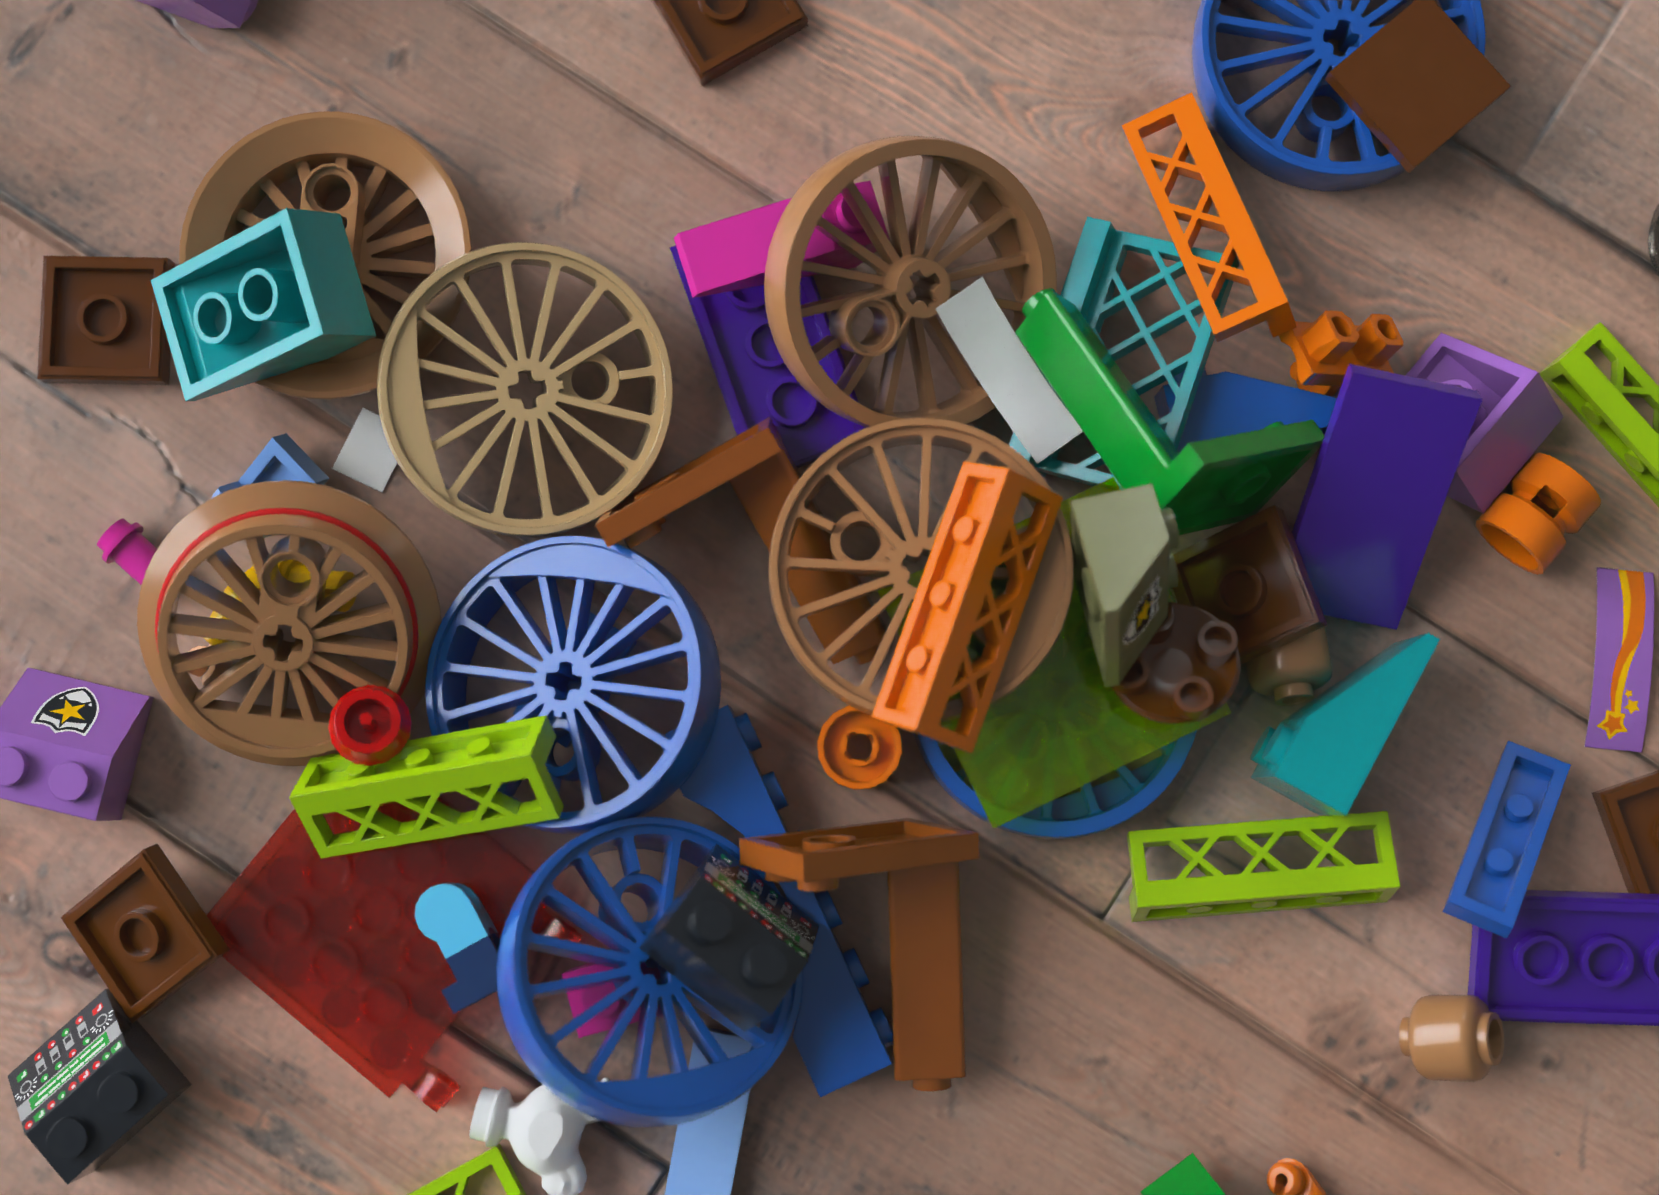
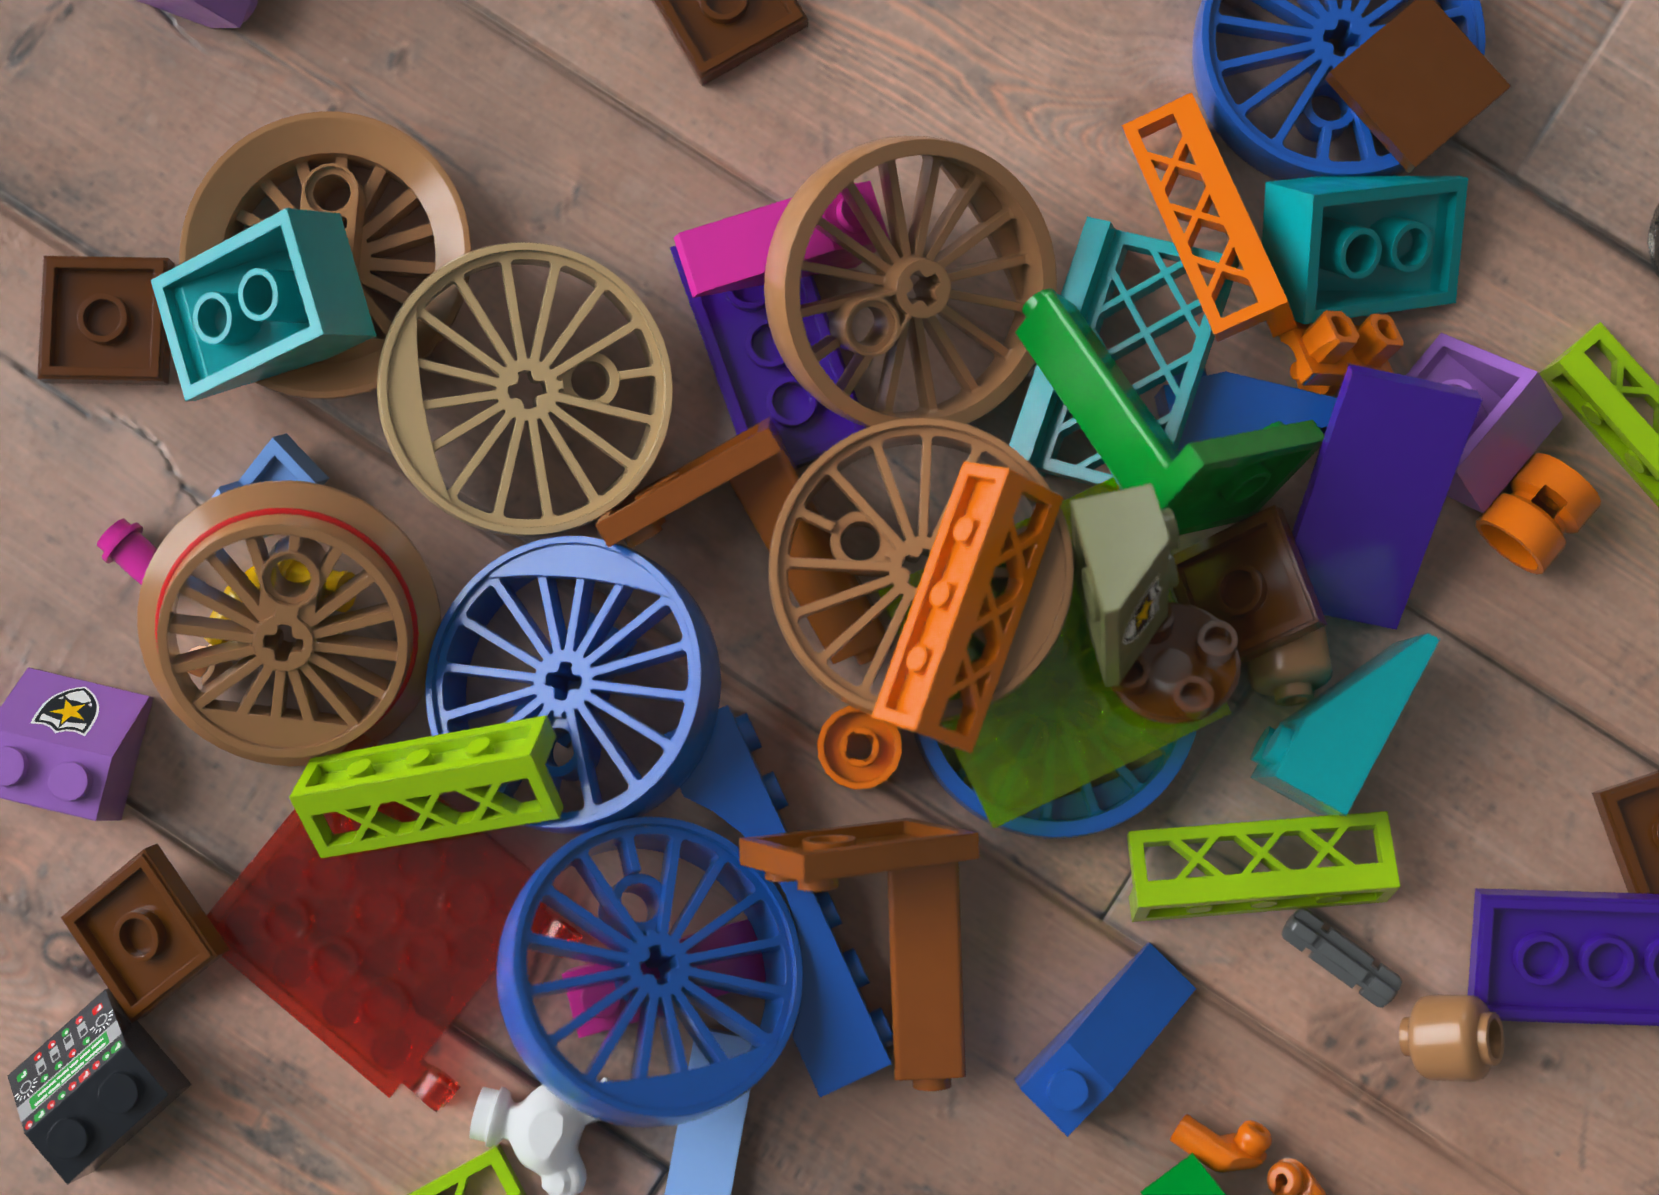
red hat [328,685,412,766] -> none
white sticker [332,408,397,493] -> none
leg [415,882,501,1014] -> none
black slope [639,844,819,1032] -> none
white sticker [936,277,1083,464] -> none
blue plate [1443,740,1571,939] -> none
medium lavender sticker [1584,567,1654,752] -> none
none -> blue slope [1014,942,1196,1137]
none -> orange arm [1170,1114,1272,1173]
none -> teal slope [1262,176,1468,324]
none -> dark grey axle [1281,908,1402,1008]

